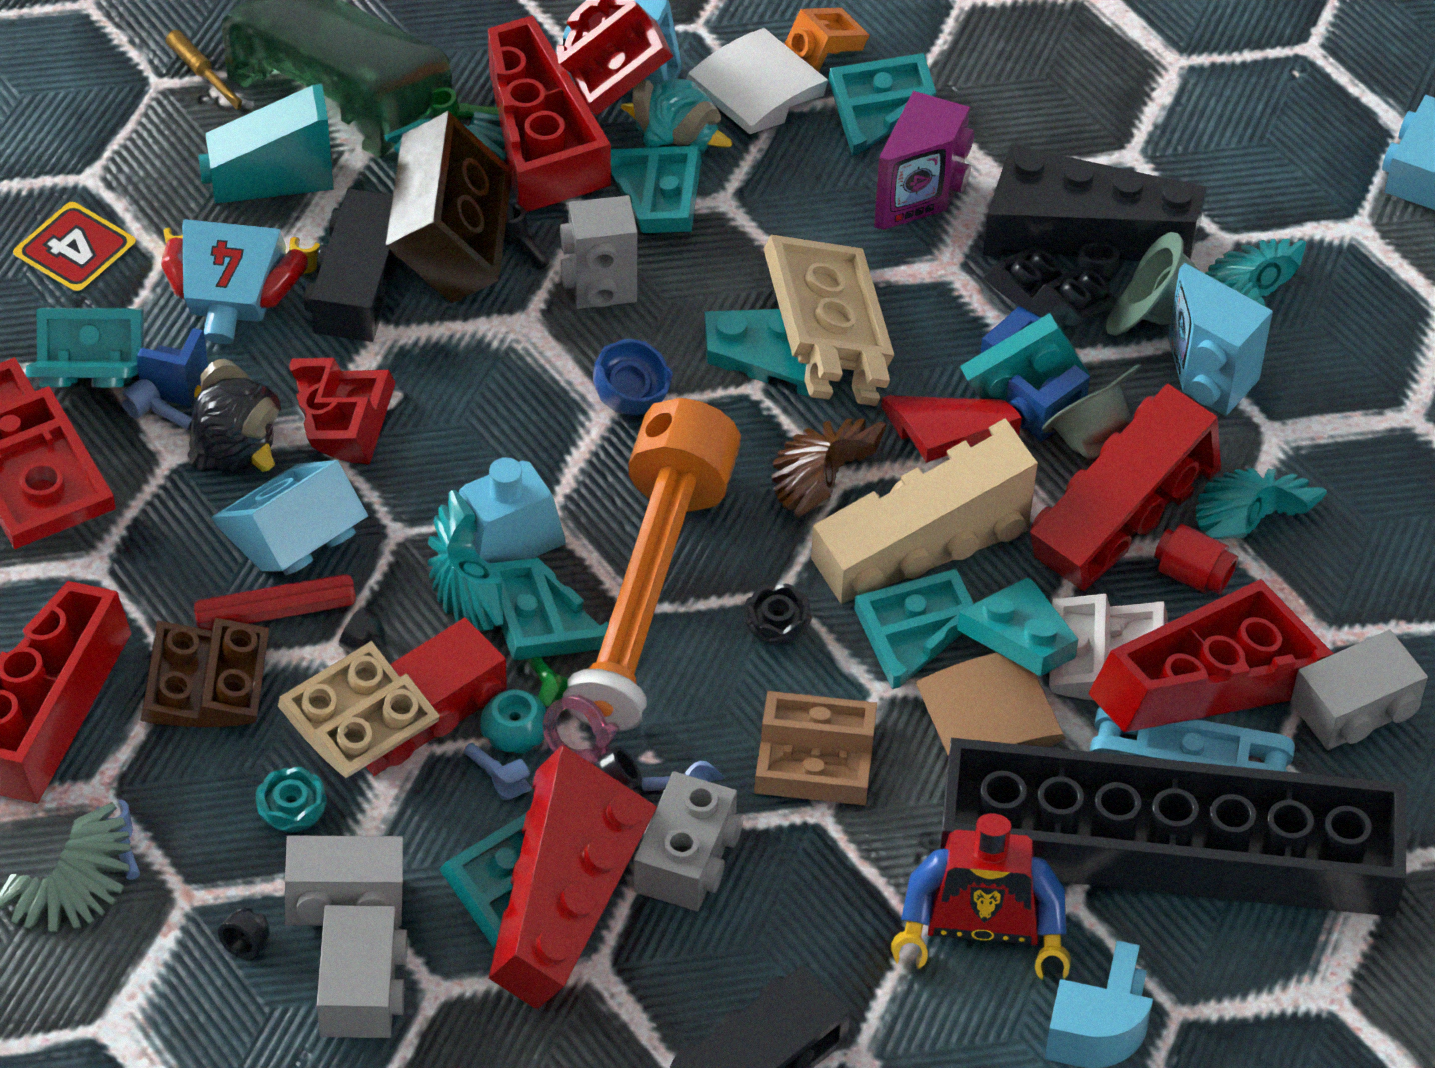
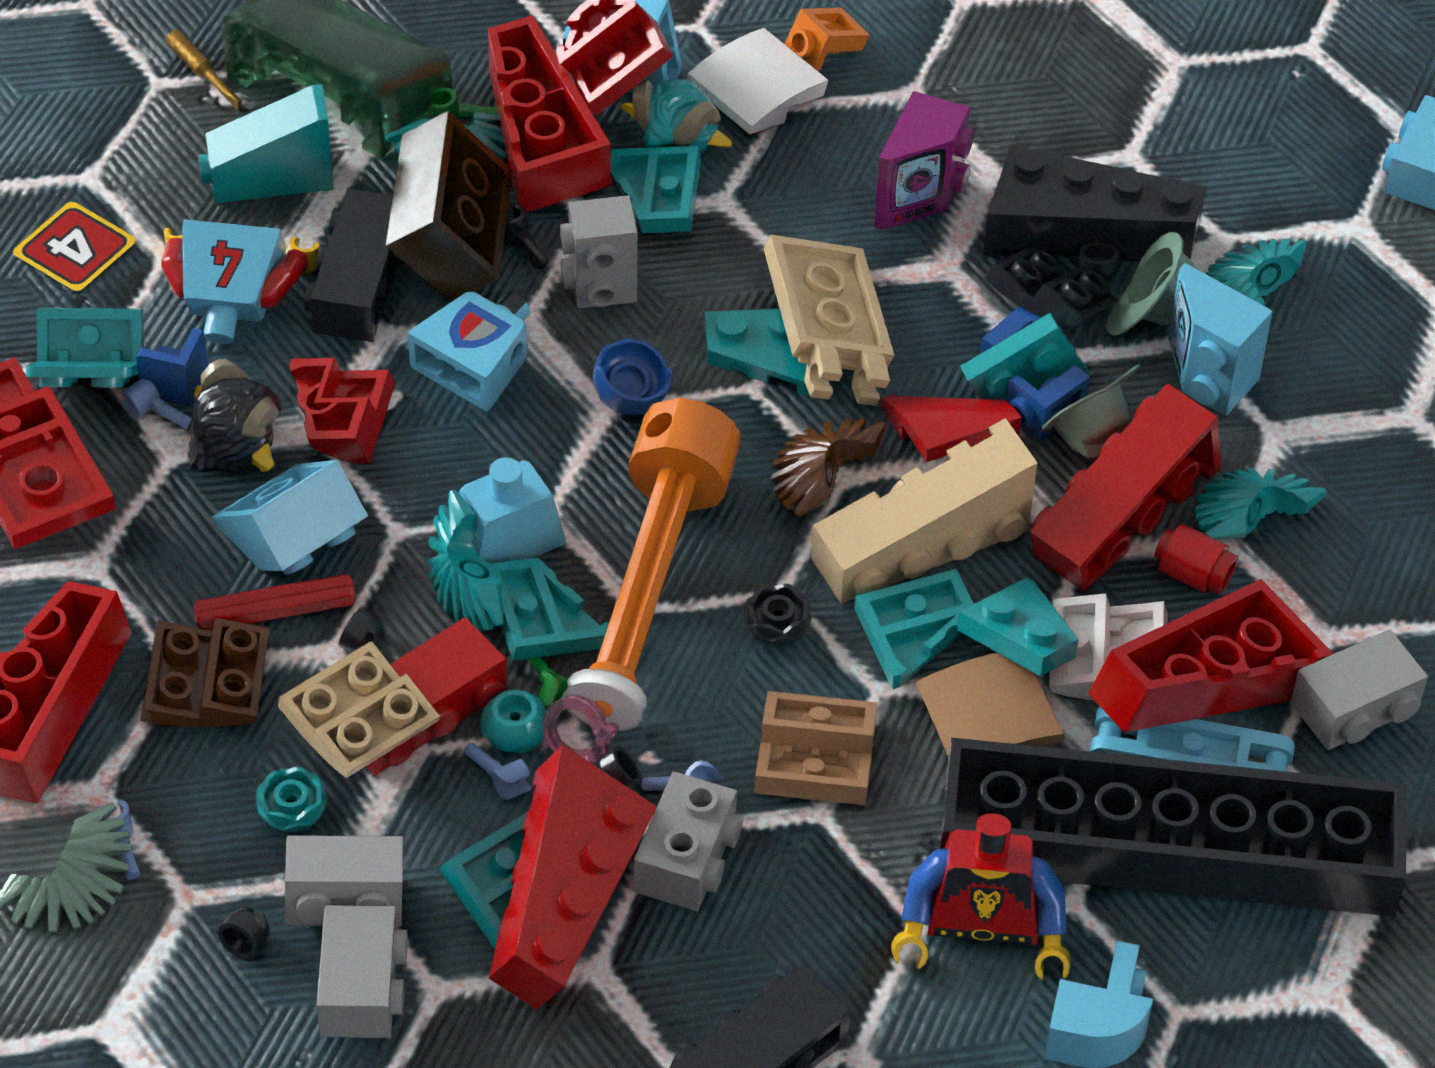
teal wing [828,53,936,155] -> none
none -> medium azure torso [408,292,530,412]

